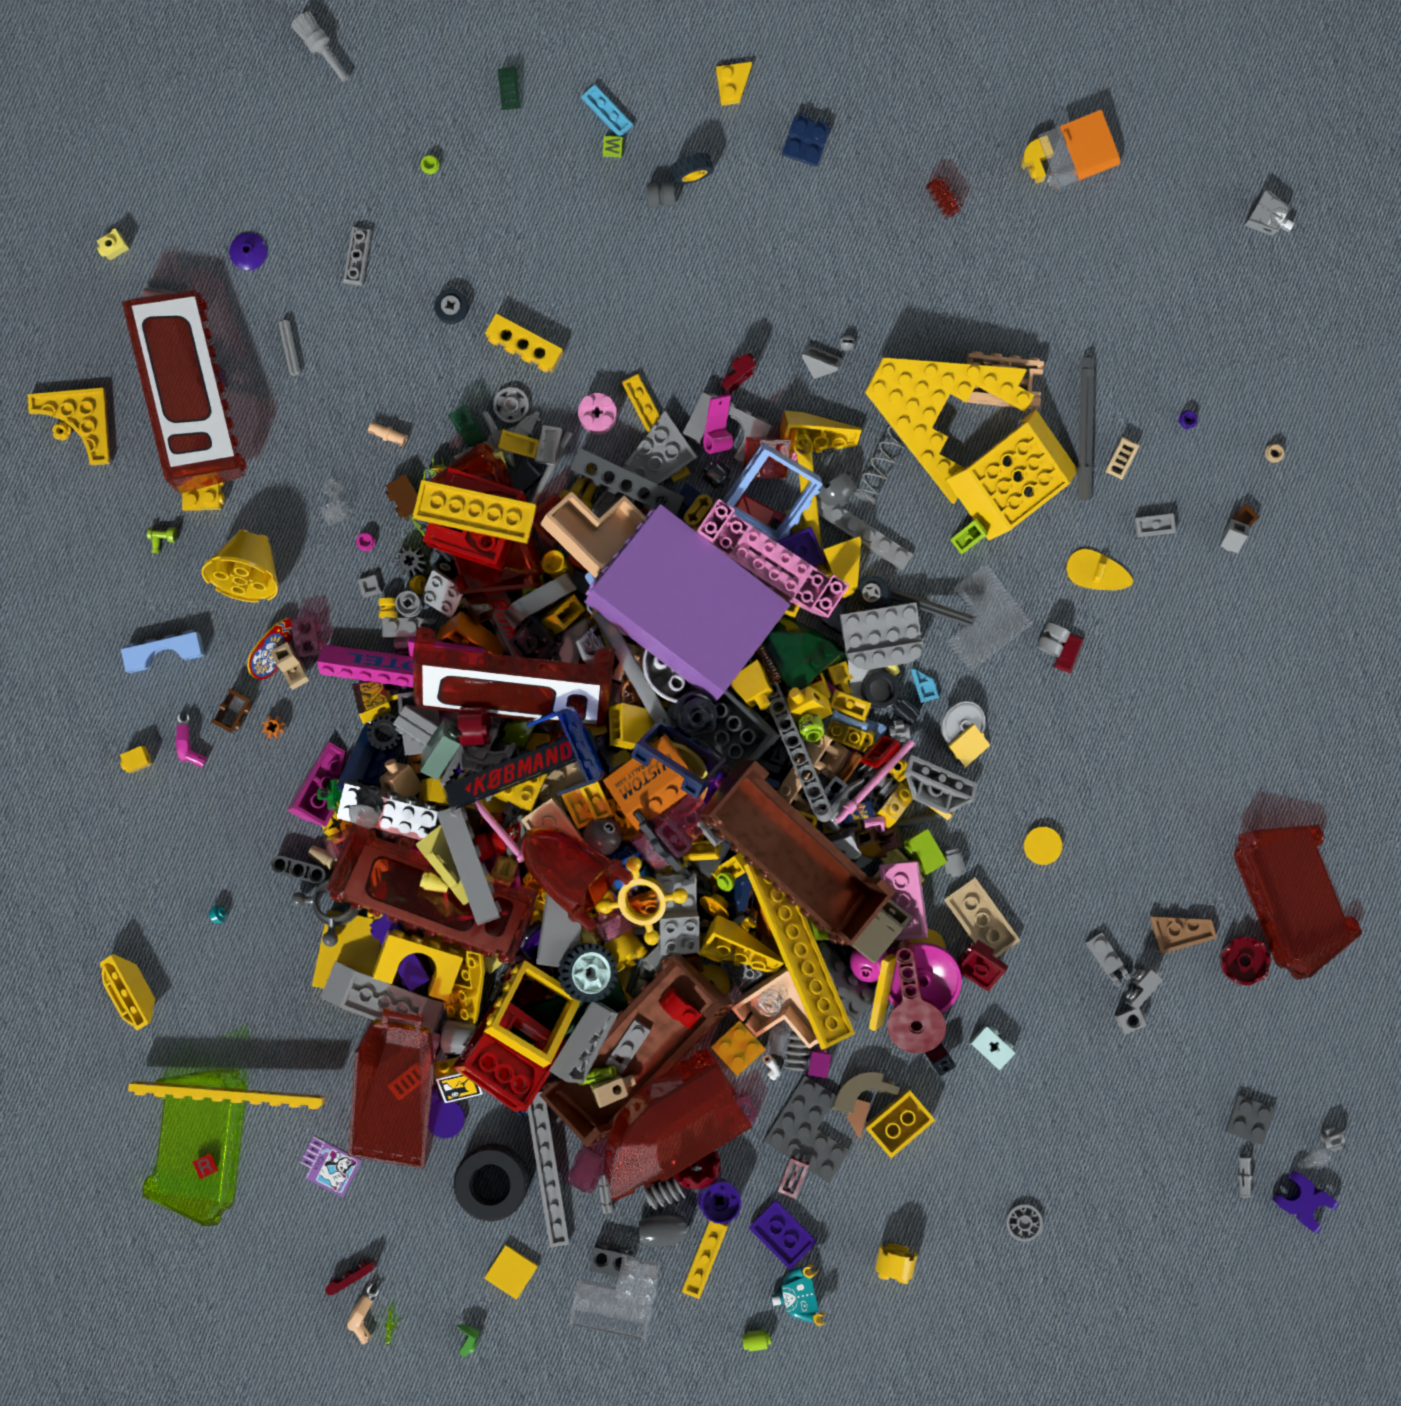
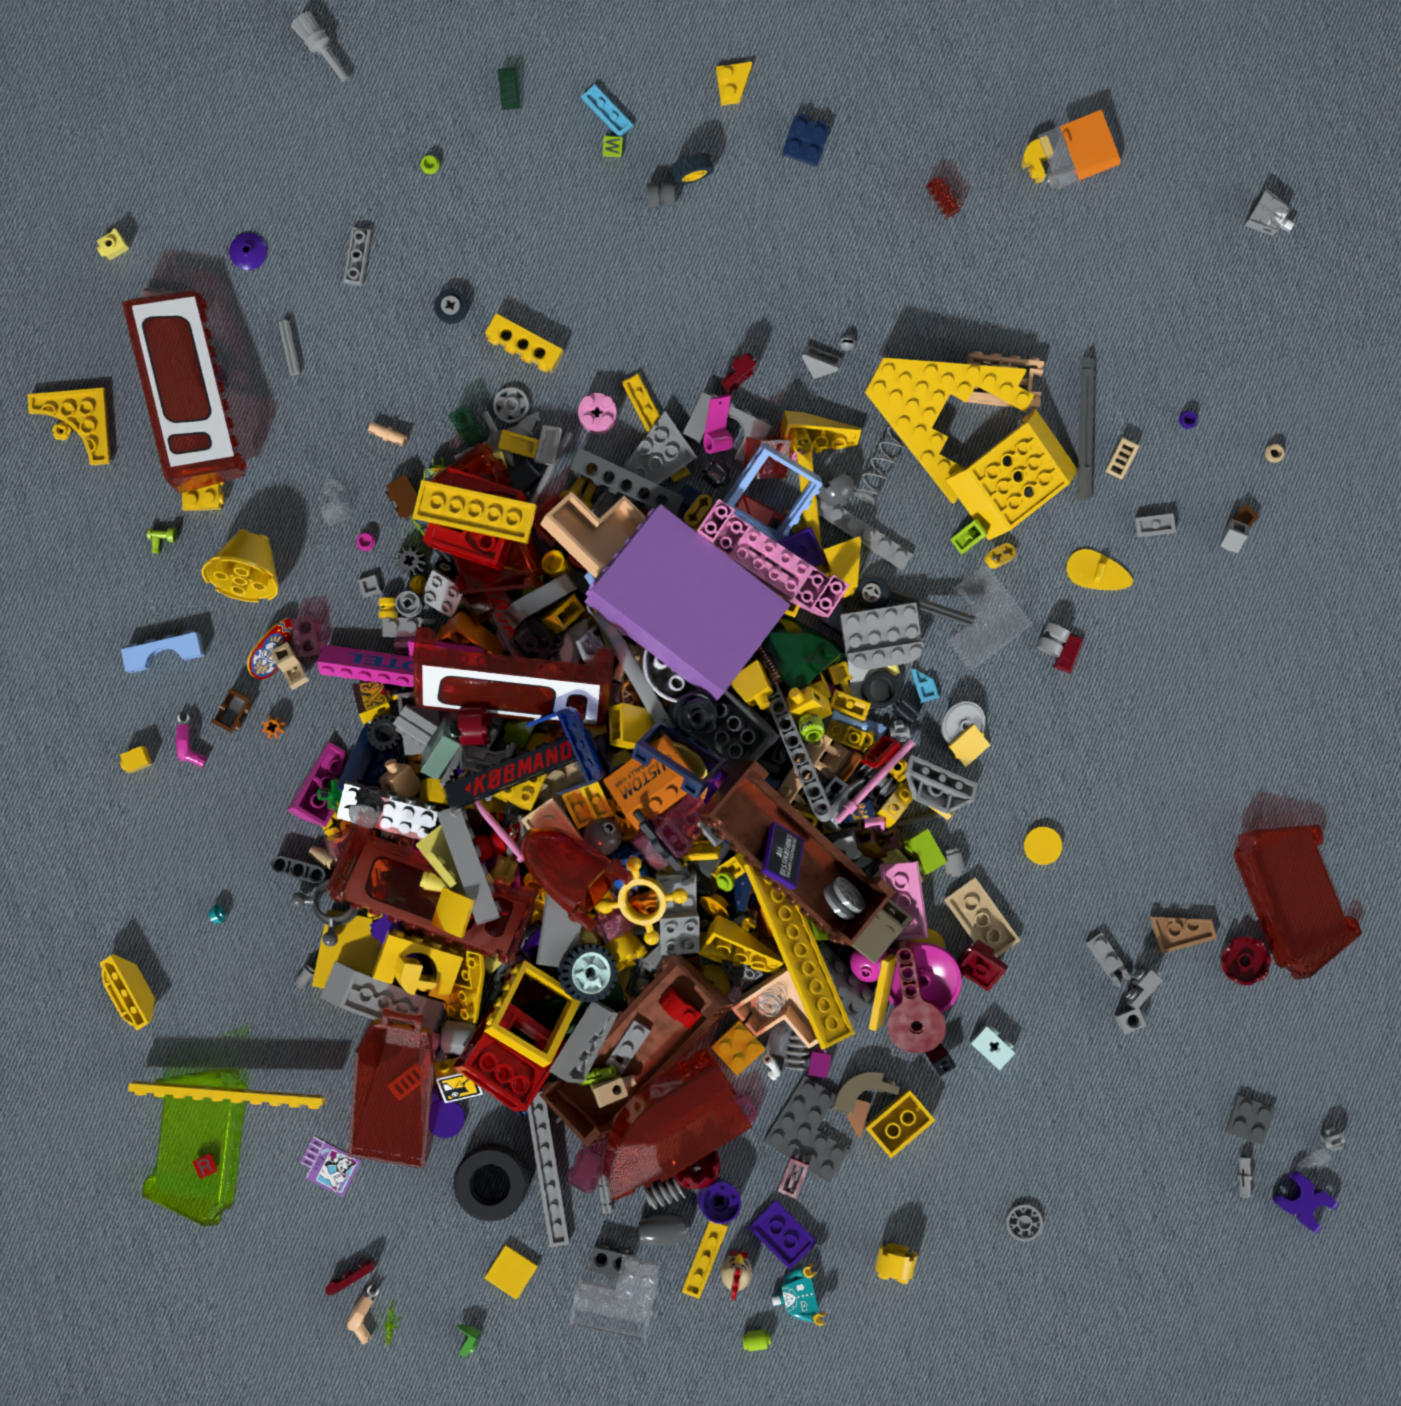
none -> light grey pin [293,964,315,989]
none -> yellow brick [395,956,437,995]
none -> yellow slope [431,887,475,938]
none -> piece [721,1250,752,1300]
none -> tile [761,822,805,890]
none -> light grey wheel [824,877,865,921]
none -> yellow beam [984,543,1016,569]

